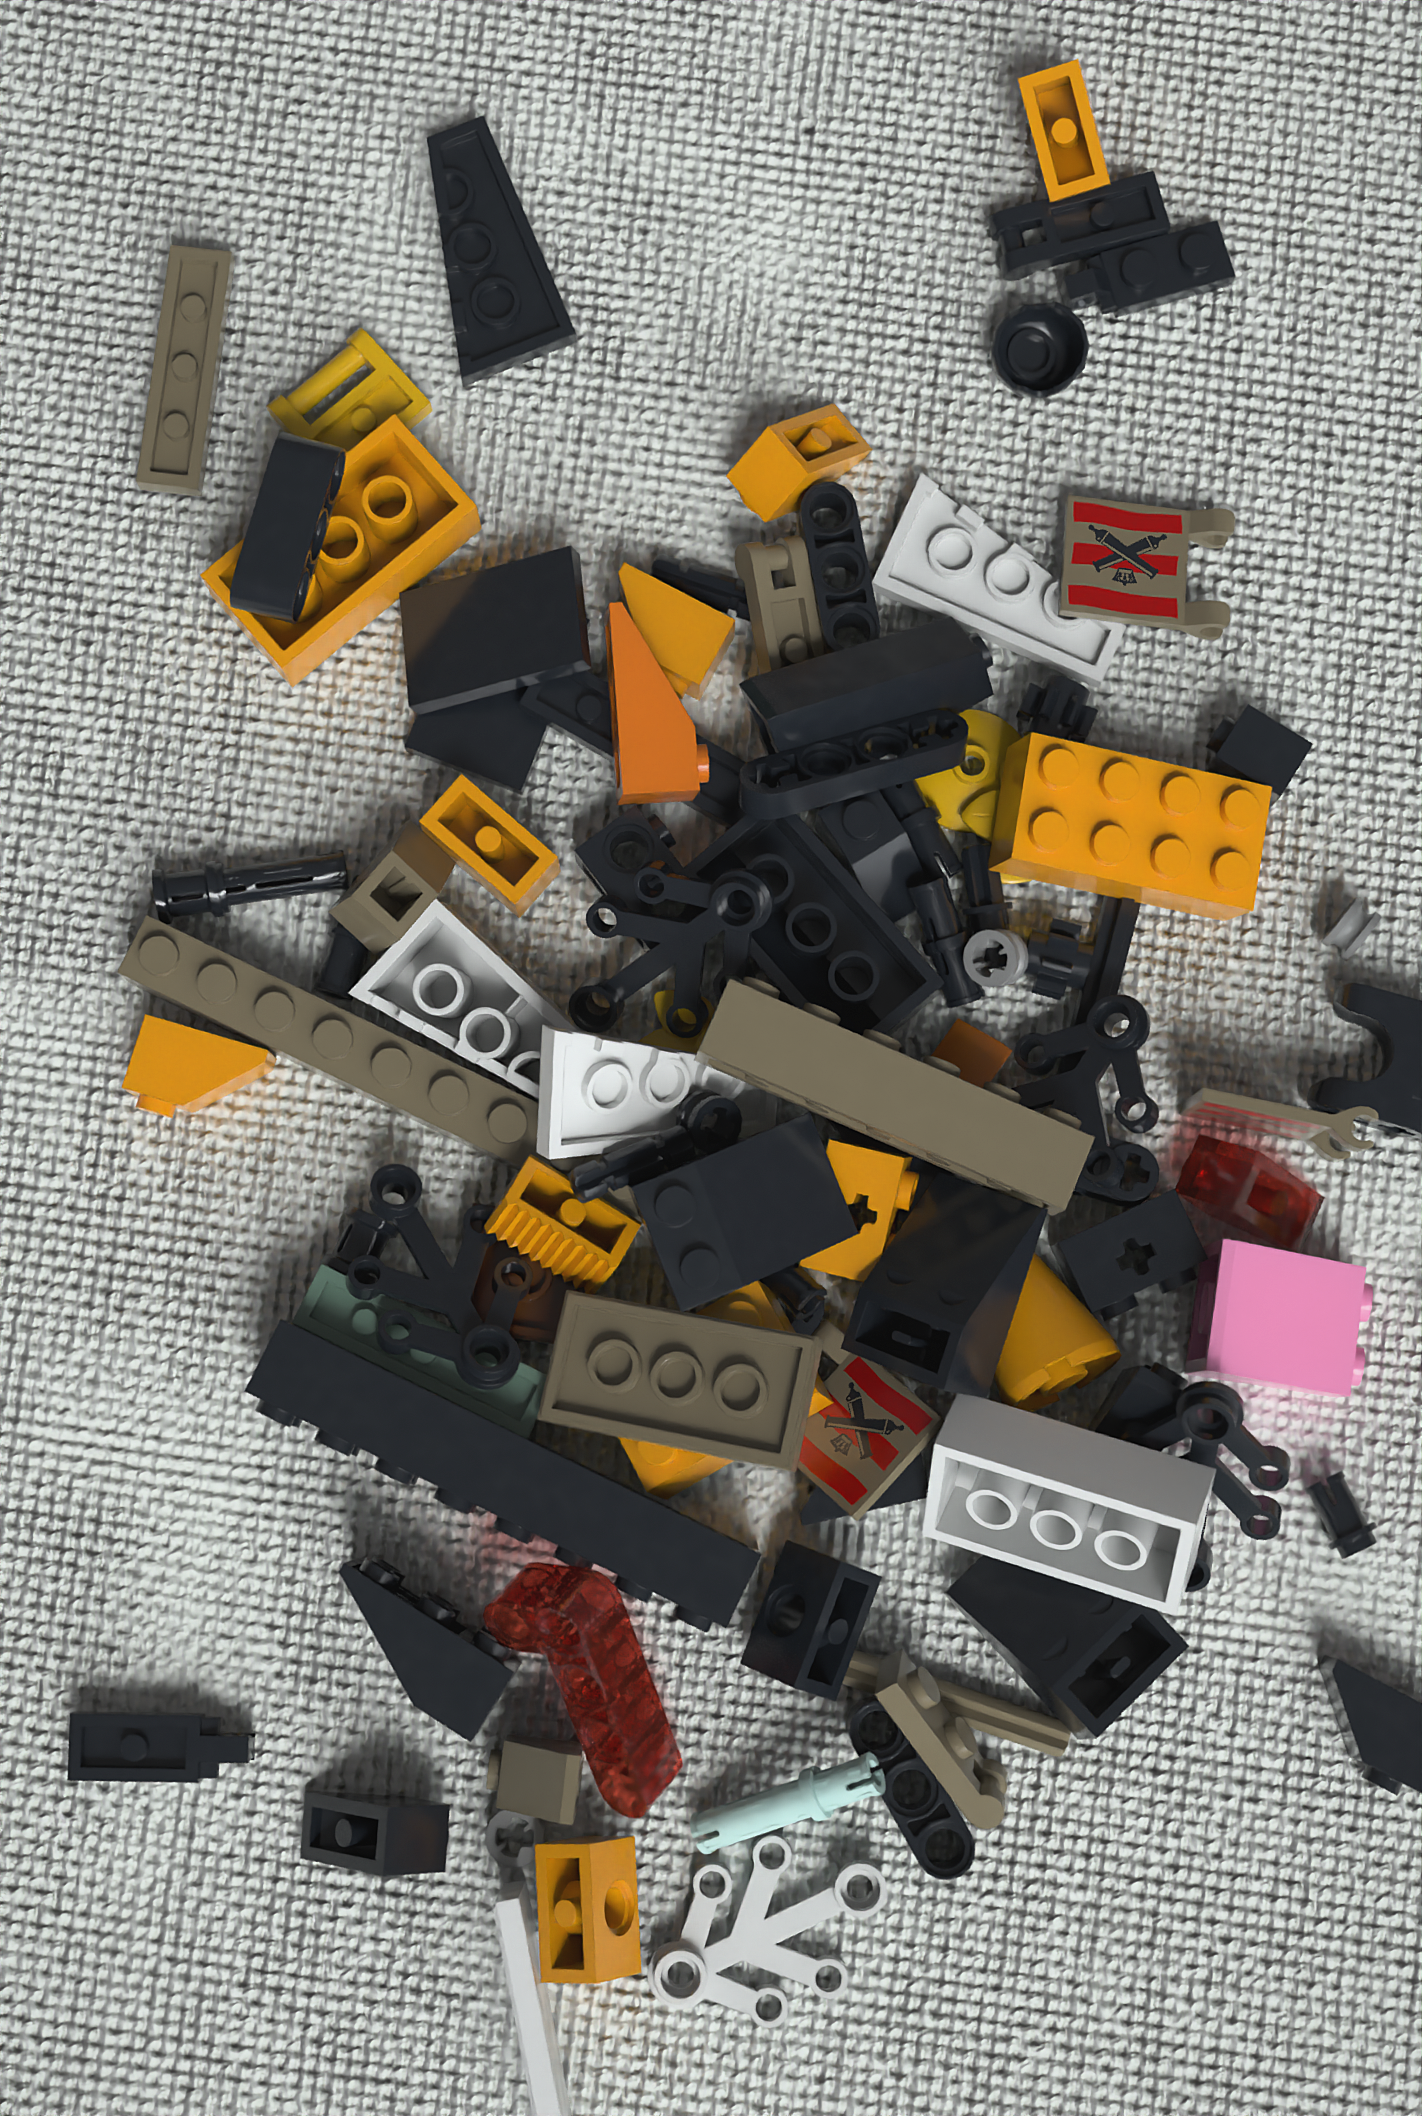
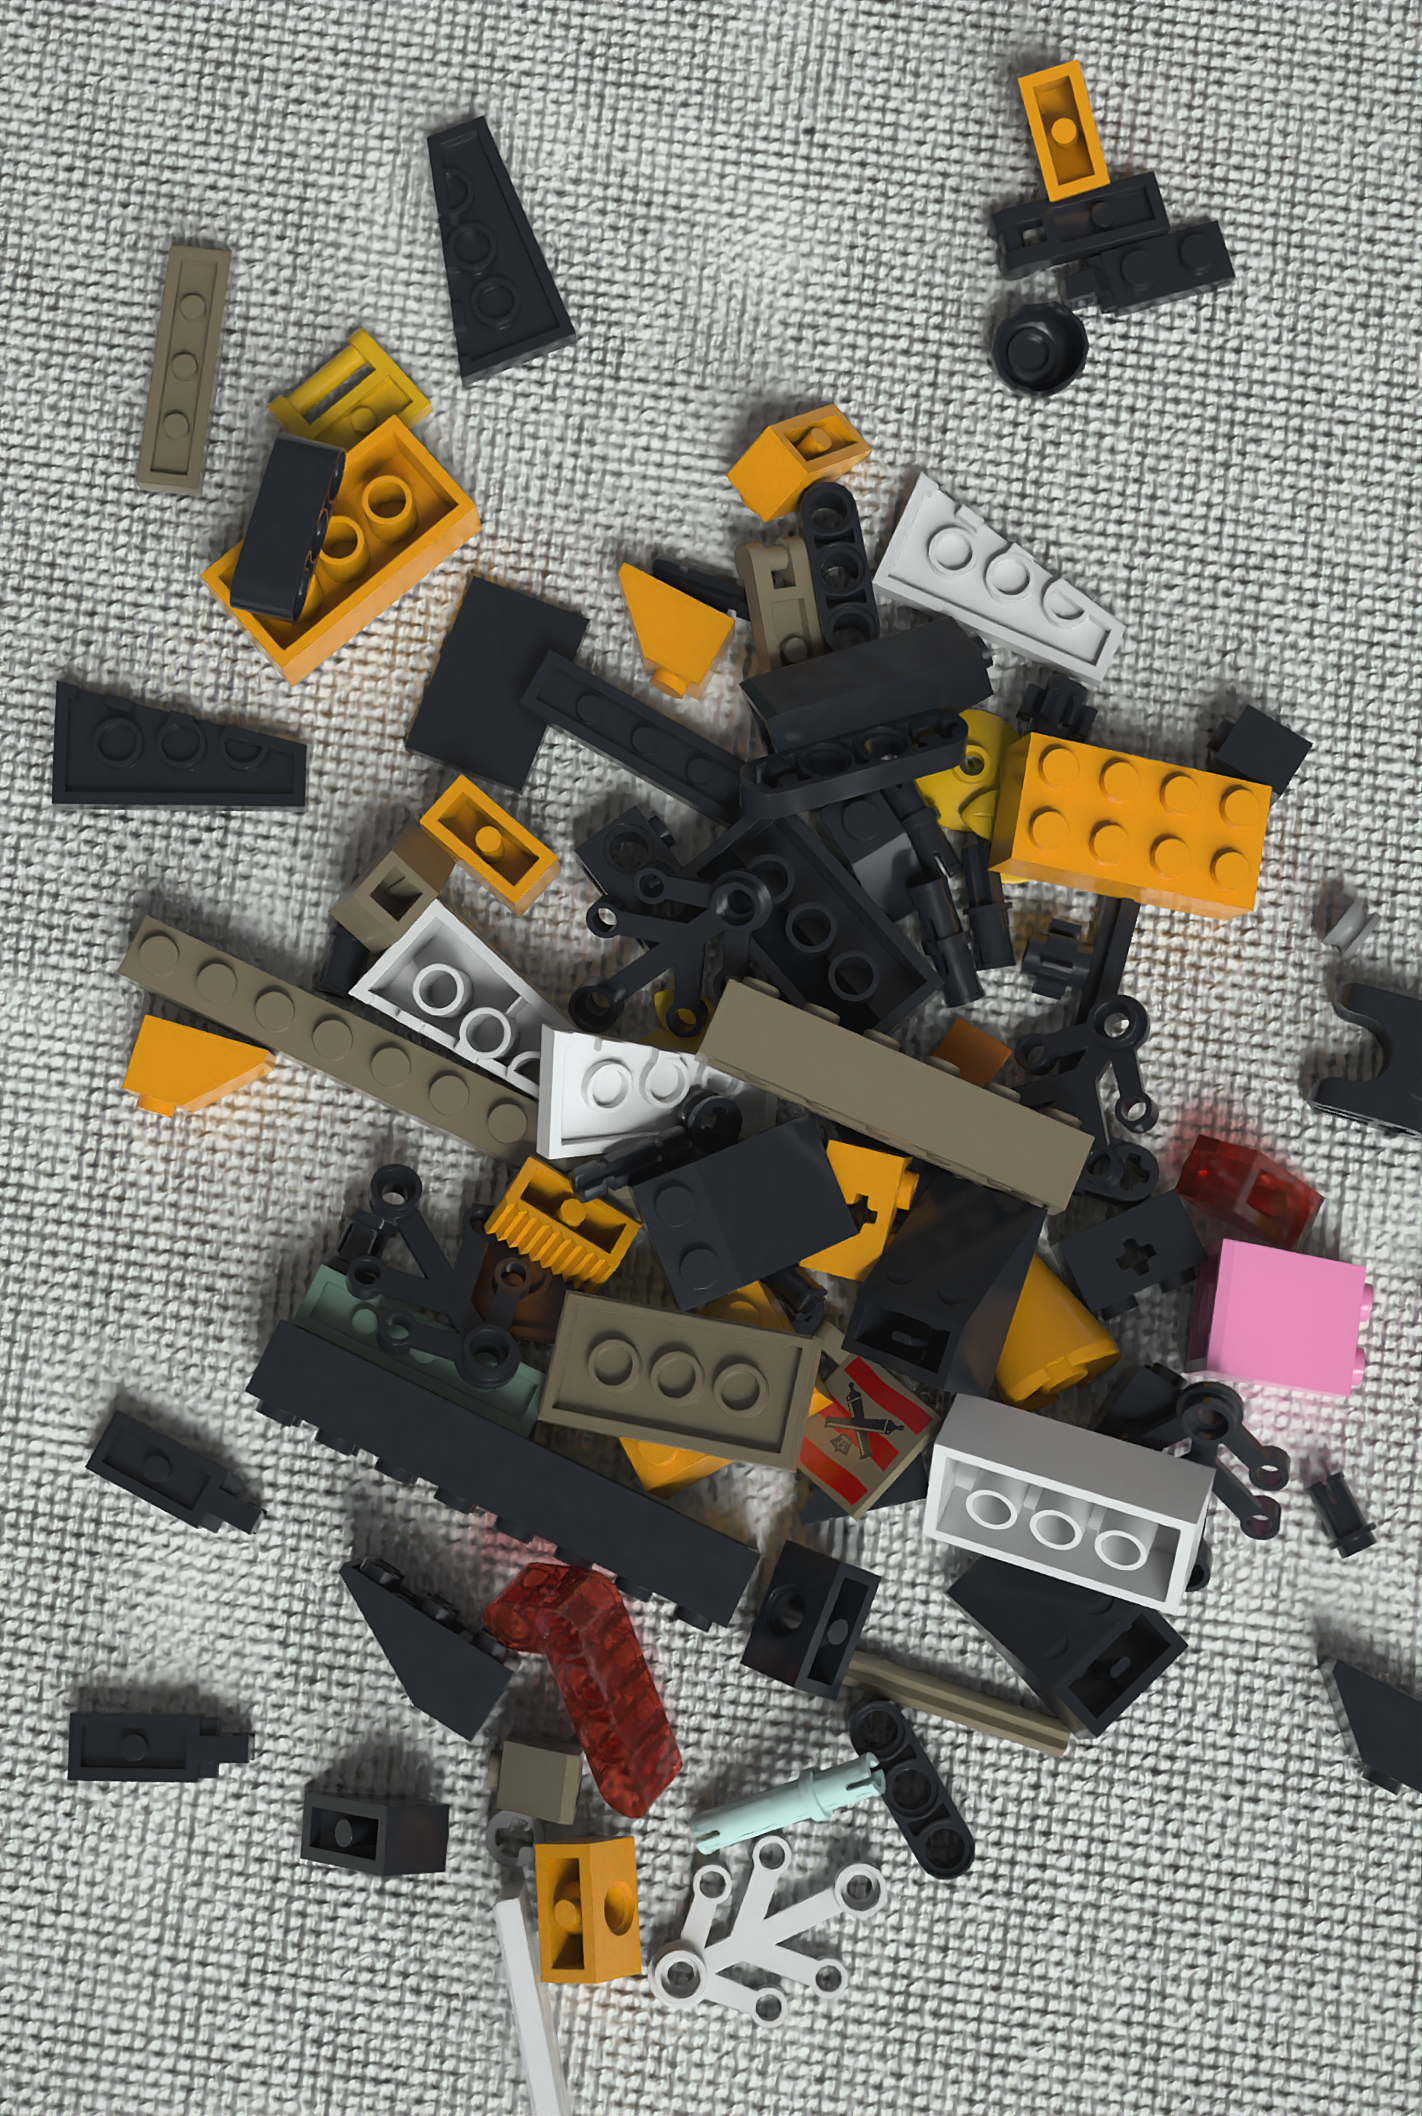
black pin [152,850,349,925] -> none
black tile [399,545,592,715] -> none
orange slope [603,602,709,805] -> none
dark tan plate [875,1648,1008,1829] -> none
light grey bush [963,929,1029,987] -> none
dark tan flag [1058,495,1235,640] -> none
dark tan flag [1180,1087,1379,1162] -> none
none -> black wing [51,680,310,812]
none -> black hinge [85,1410,268,1535]

